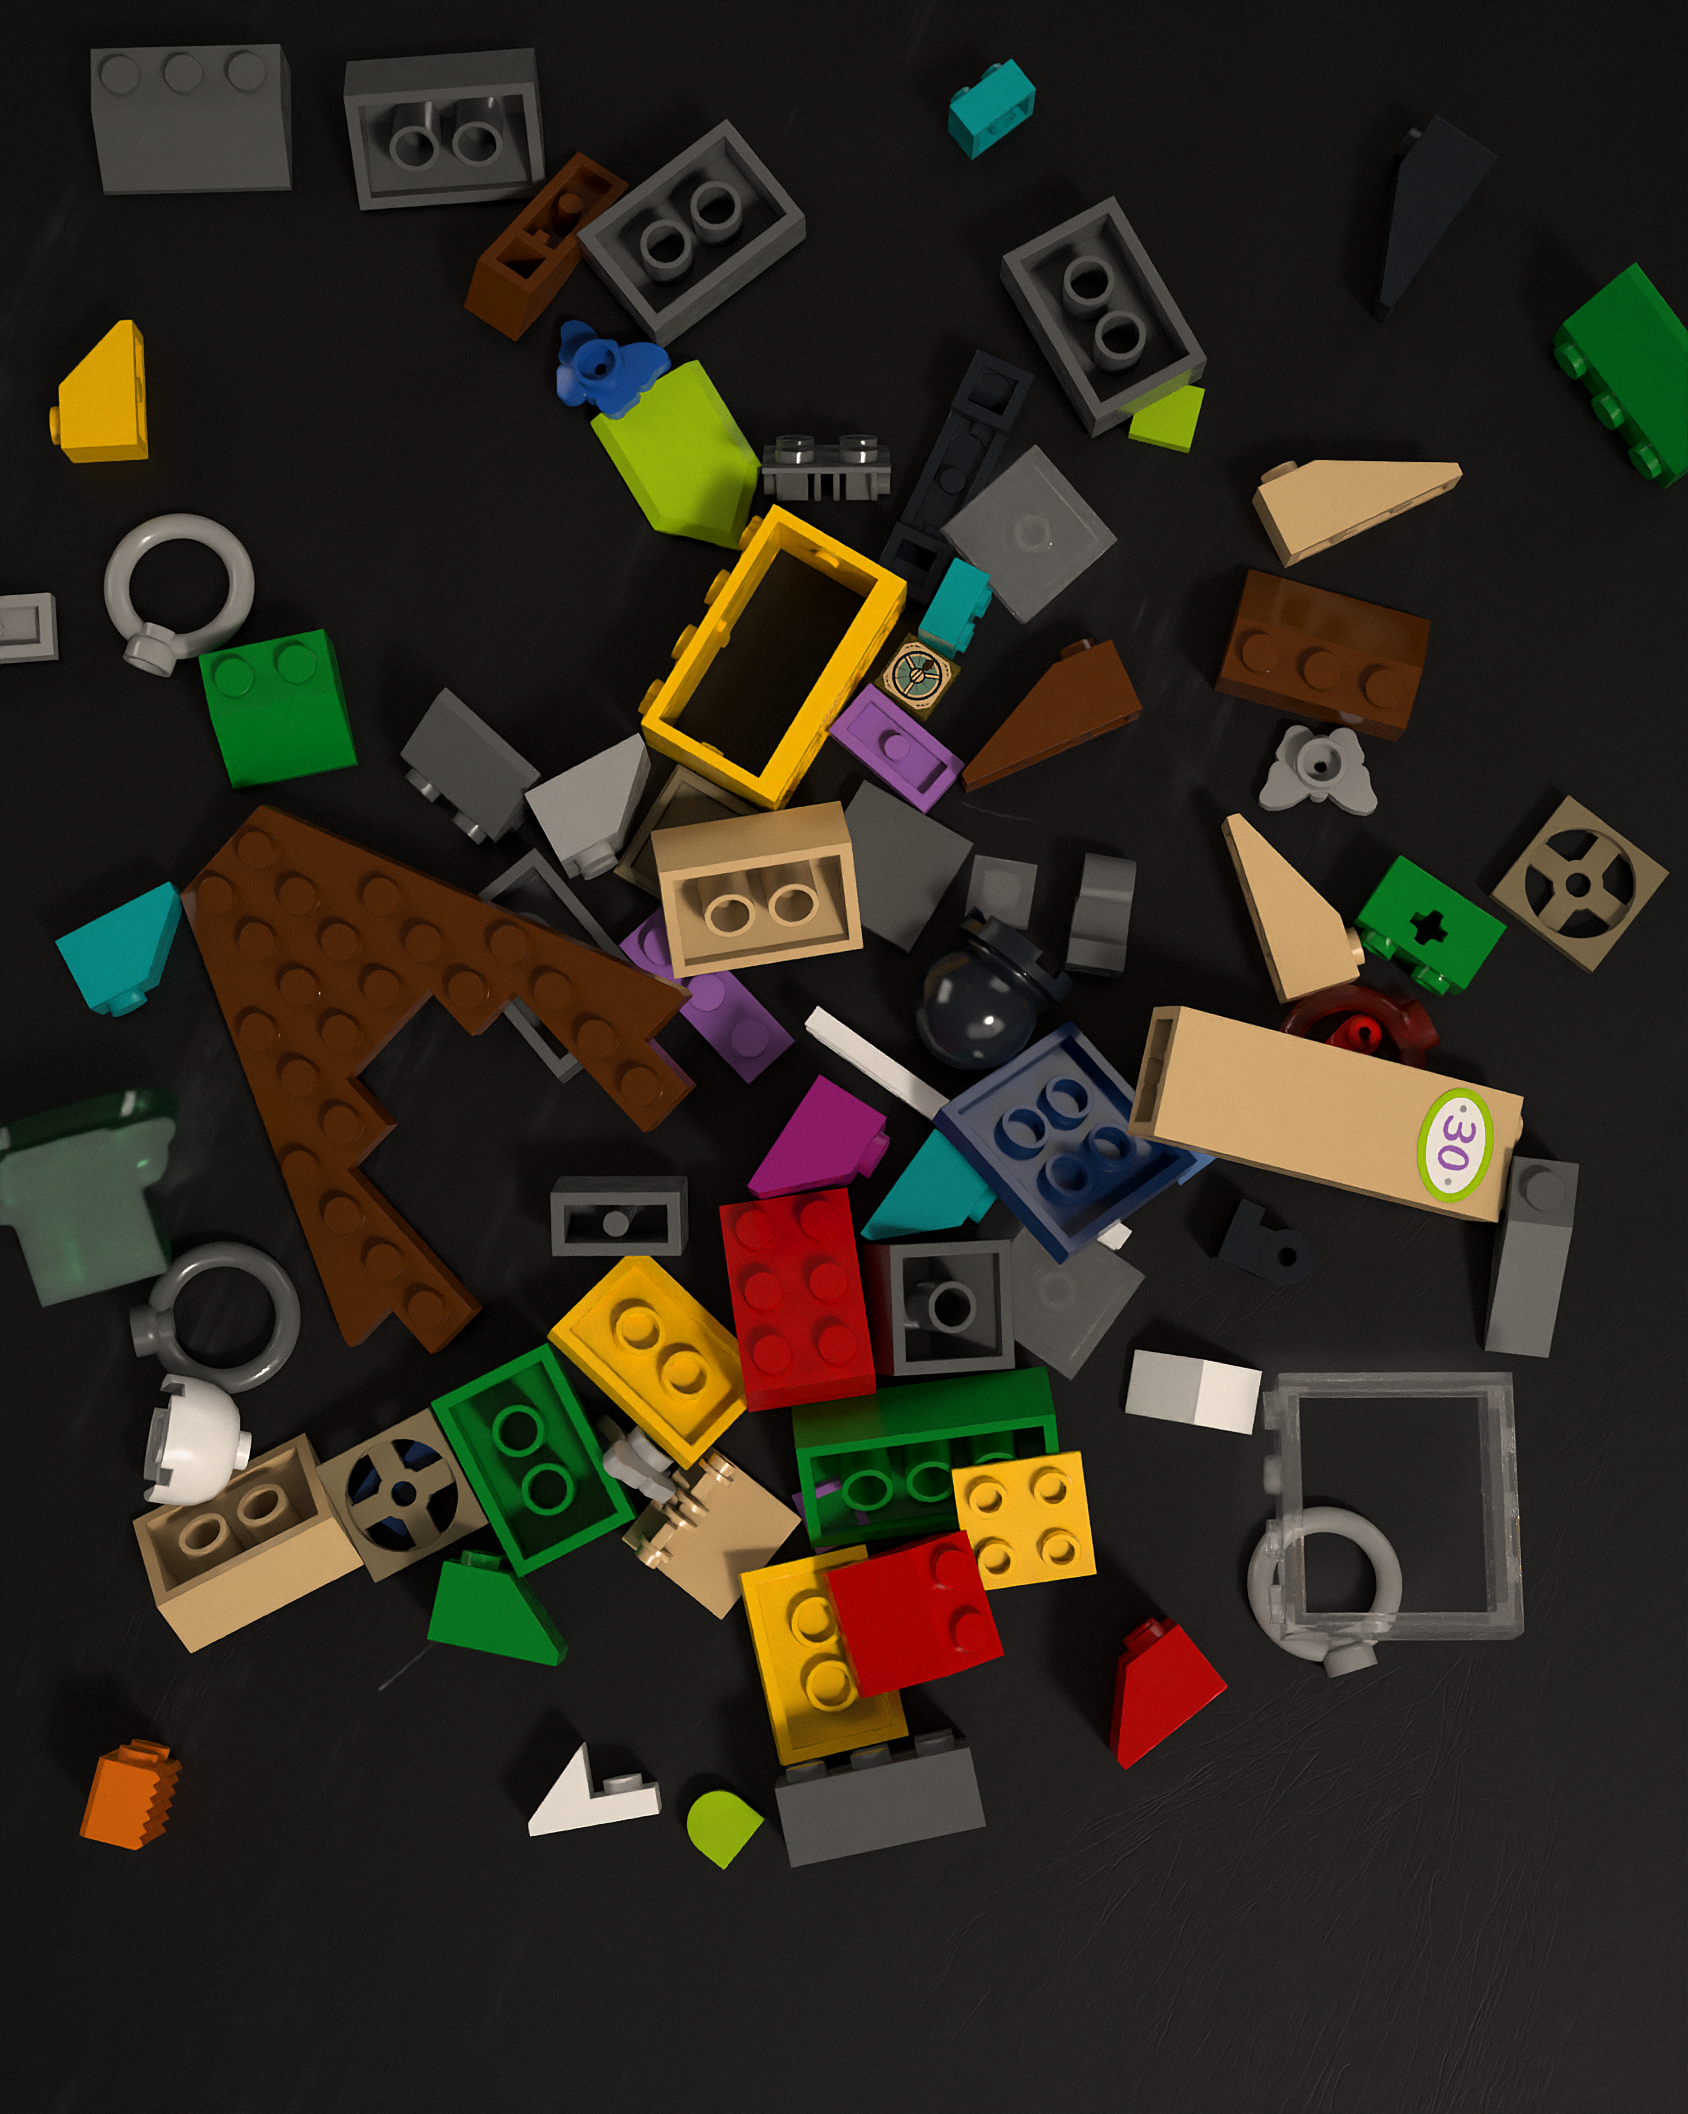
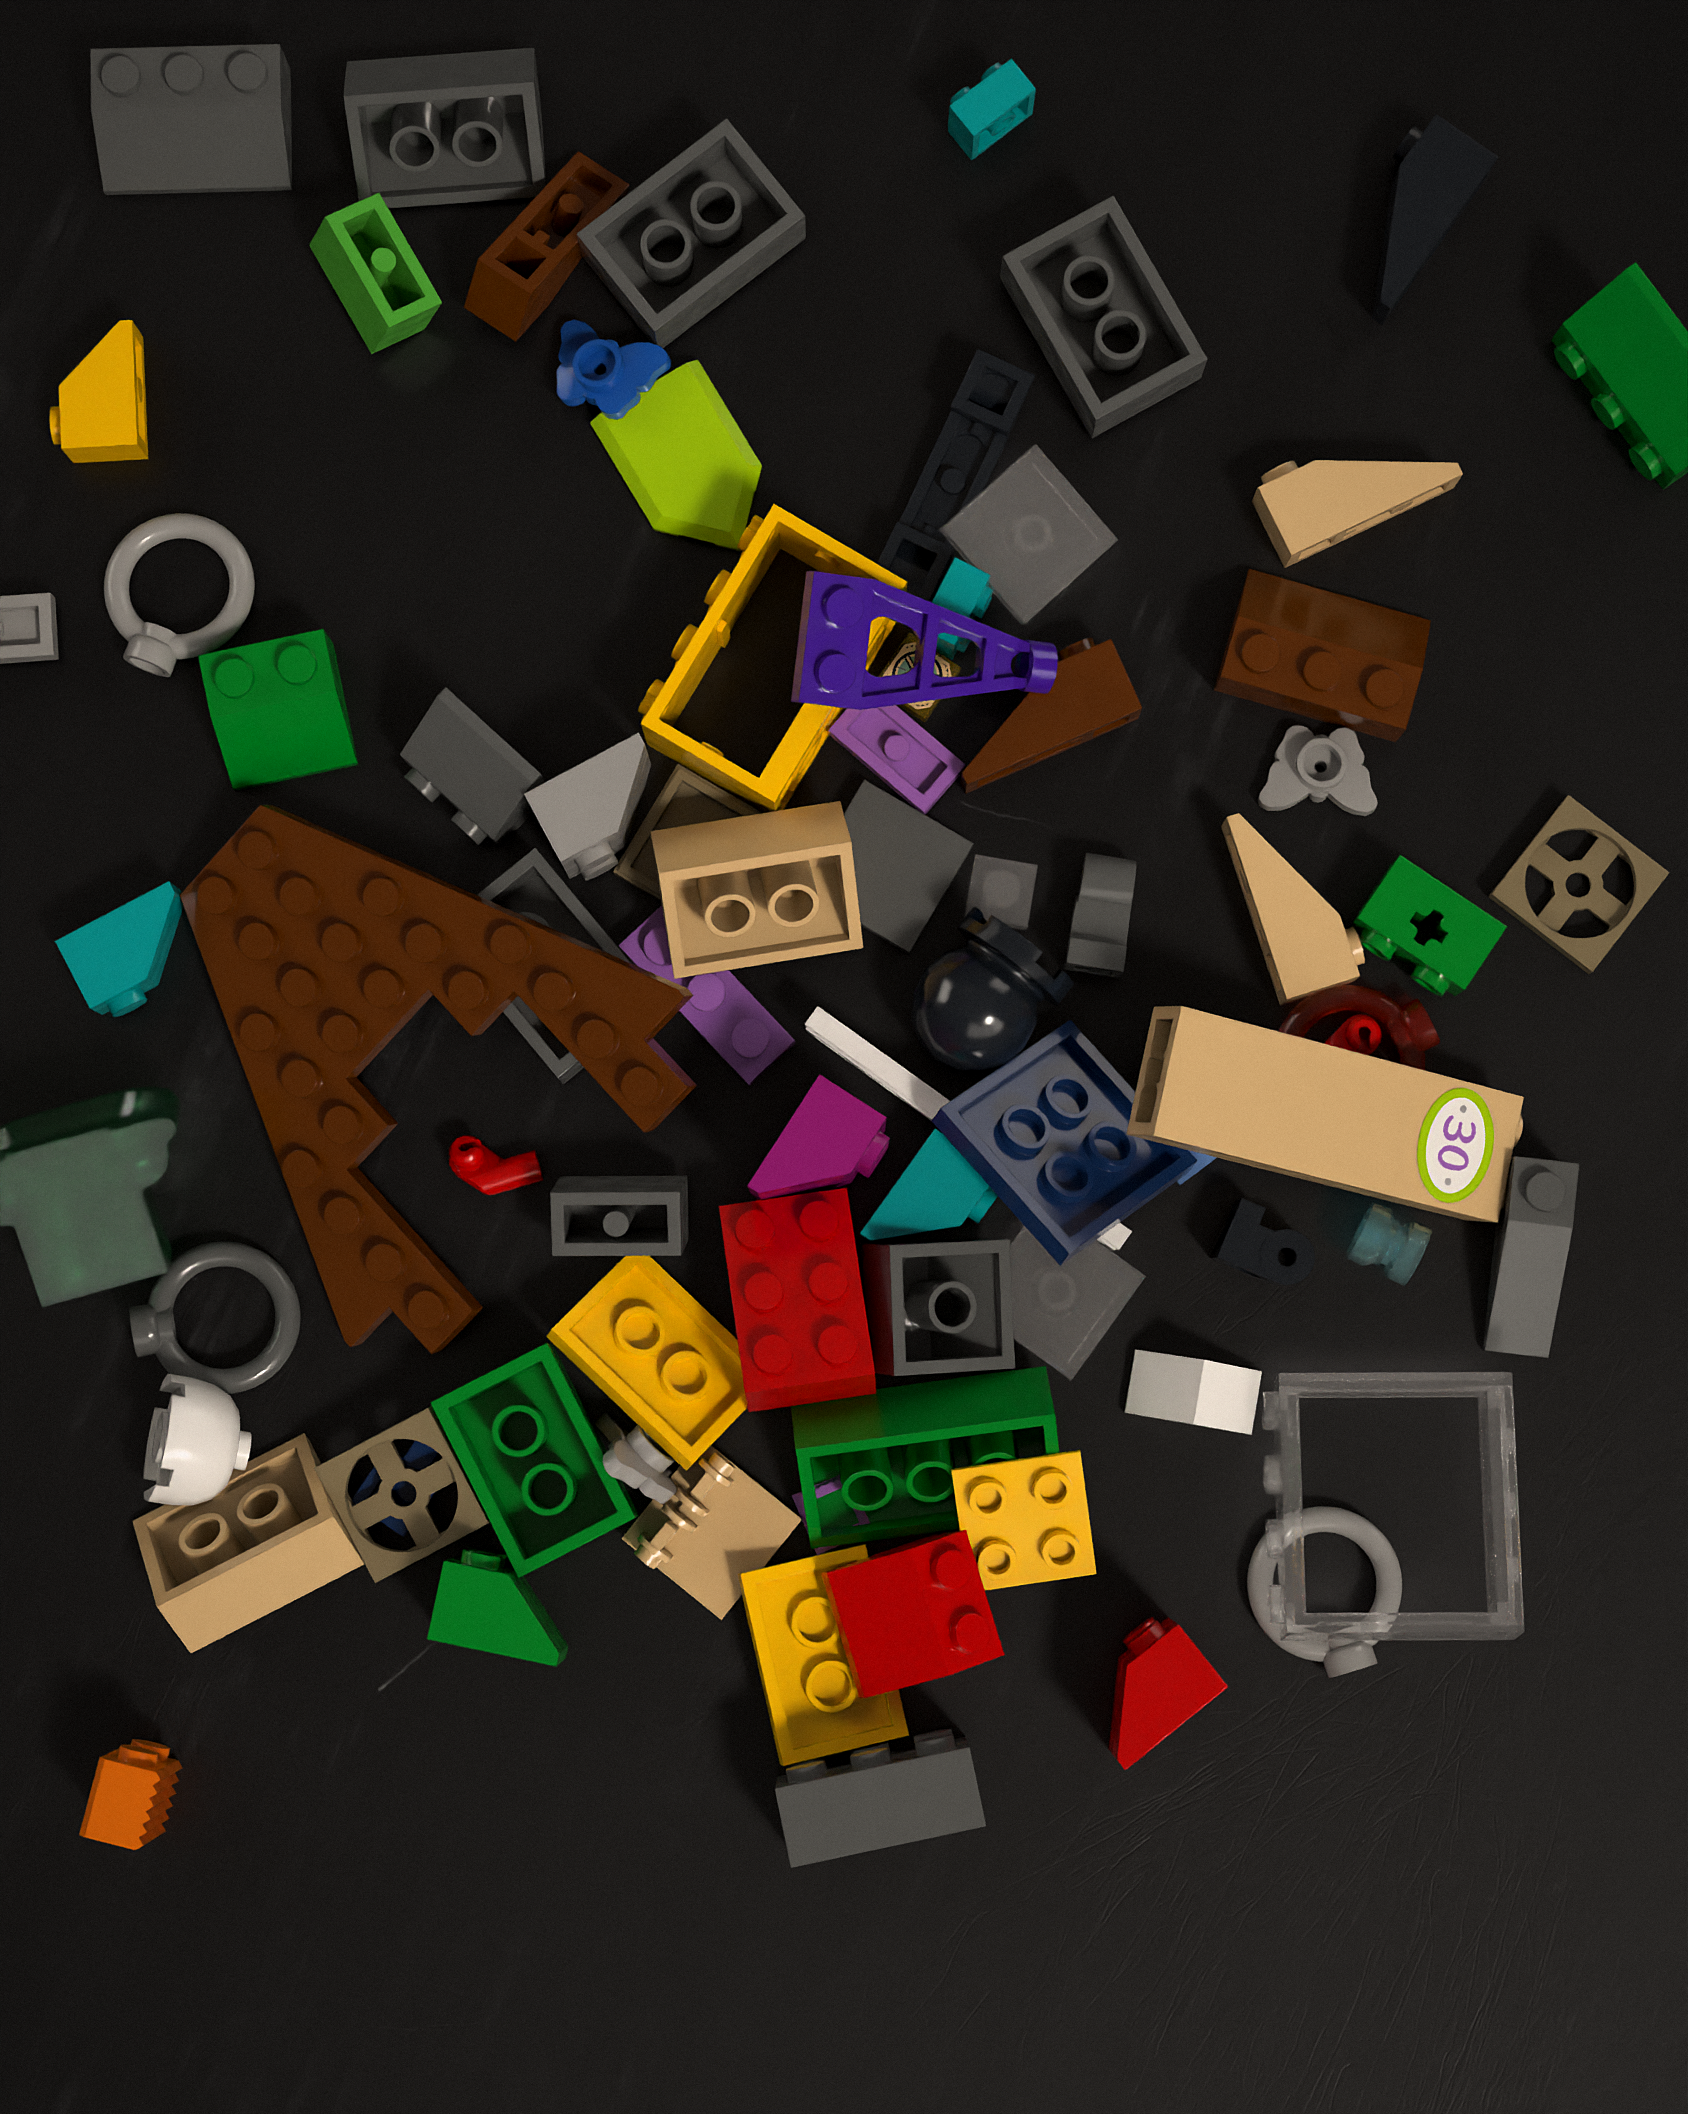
white slope [528,1742,662,1837] -> none
lime tile [687,1789,765,1870] -> none
dark grey hinge [762,435,891,501] -> none
lime tile [1128,385,1205,453] -> none
none -> bright green brick [309,193,442,354]
none -> red arm [449,1135,543,1195]
none -> dark purple plate [791,571,1058,710]
none -> clear light blue wheel [1345,1201,1432,1286]

